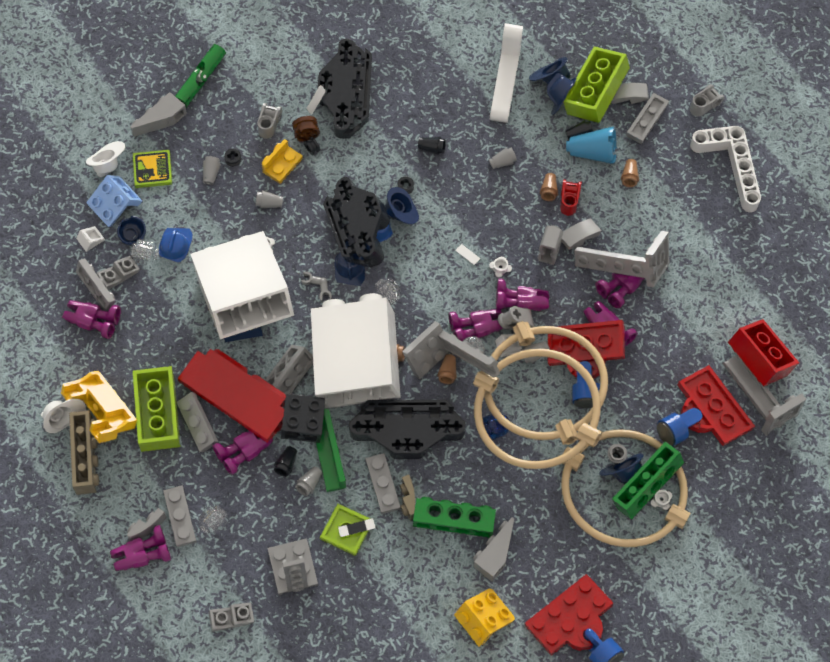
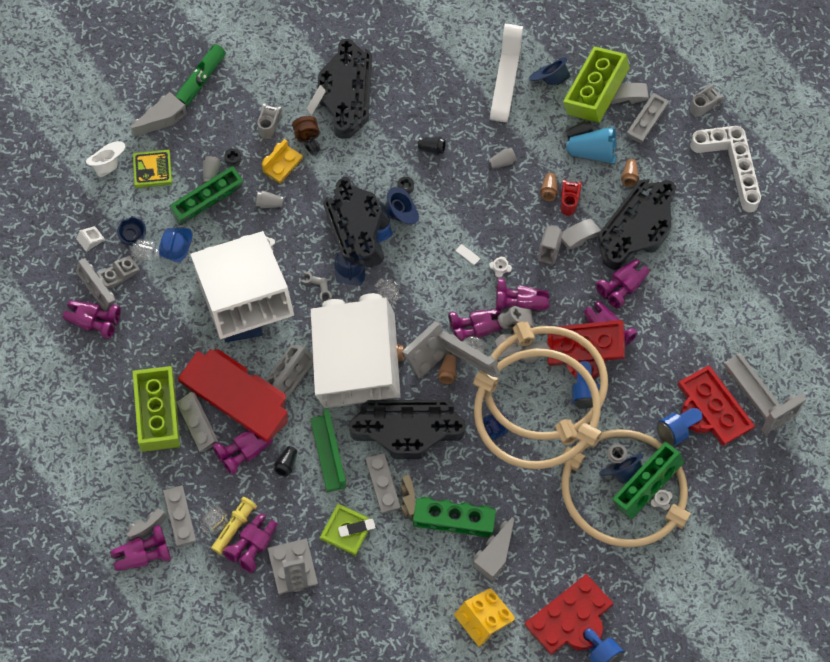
white piece [41,399,86,433] -> none
yellow bracket [61,371,137,443] -> none
dark tan brick [69,410,99,495] -> none
light blue bracket [87,175,142,227] -> none
light grey slope [208,602,254,632] -> none
black bracket [281,394,325,443] -> none
light grey cone [295,466,323,496] -> none
dark blue piece [547,73,577,115] -> none
light grey bracket [574,231,670,287] -> none
red brick [728,319,799,387] -> none
none -> green brick [170,166,243,225]
none -> light yellow pin [211,497,257,555]
none -> magenta piece [222,513,278,573]
none -> black connector [598,179,676,270]

